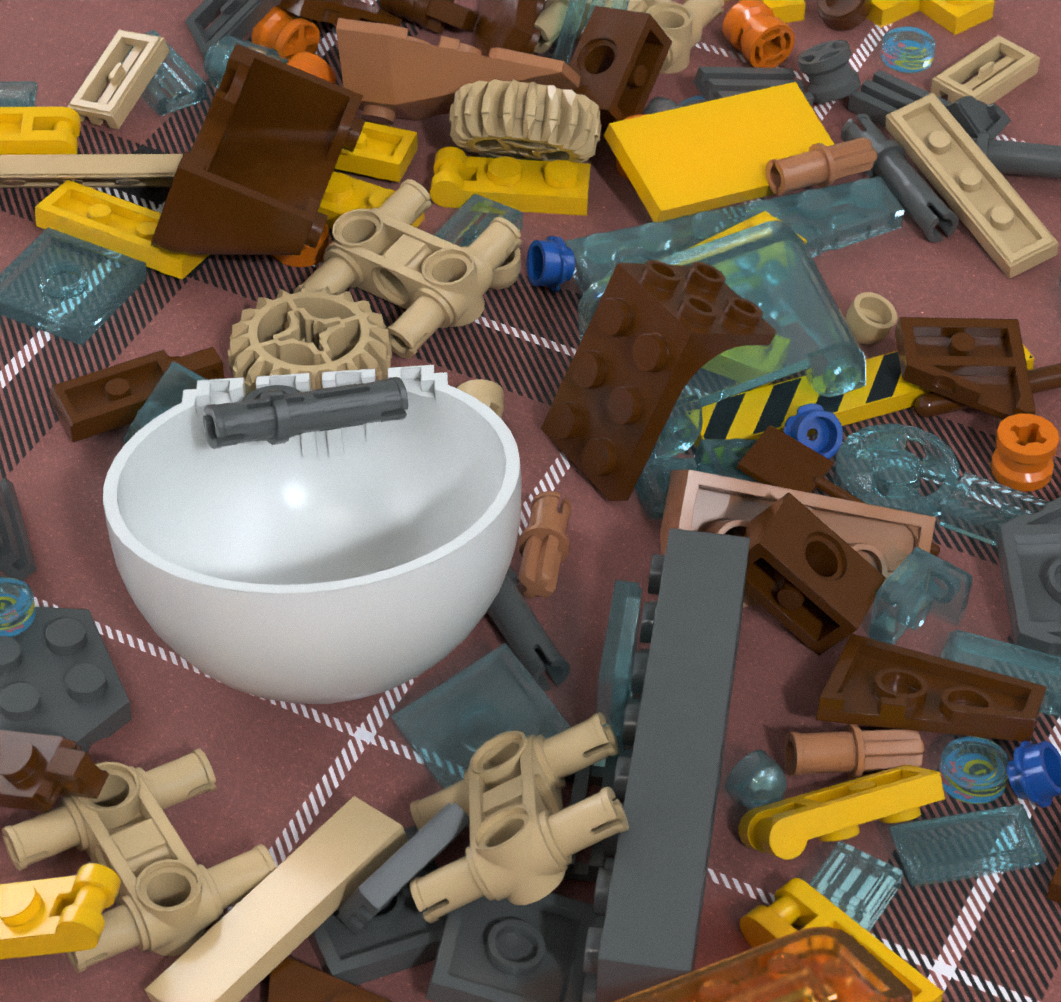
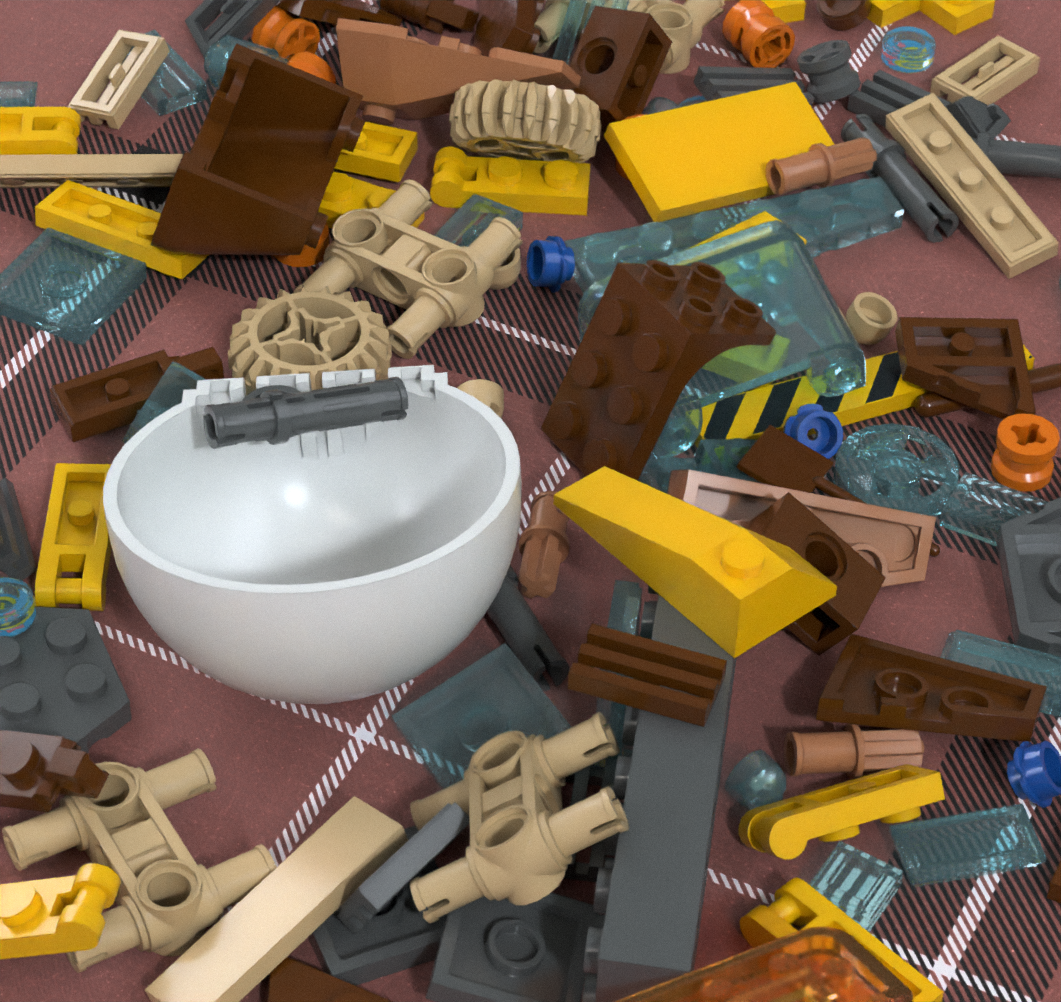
clear light blue bracket [868,546,973,645] -> none
clear light blue tile [939,736,1010,804] -> none
none -> yellow plate [35,463,112,611]
none -> yellow wedge [553,466,837,658]
none -> reddish brown tile [568,623,727,727]

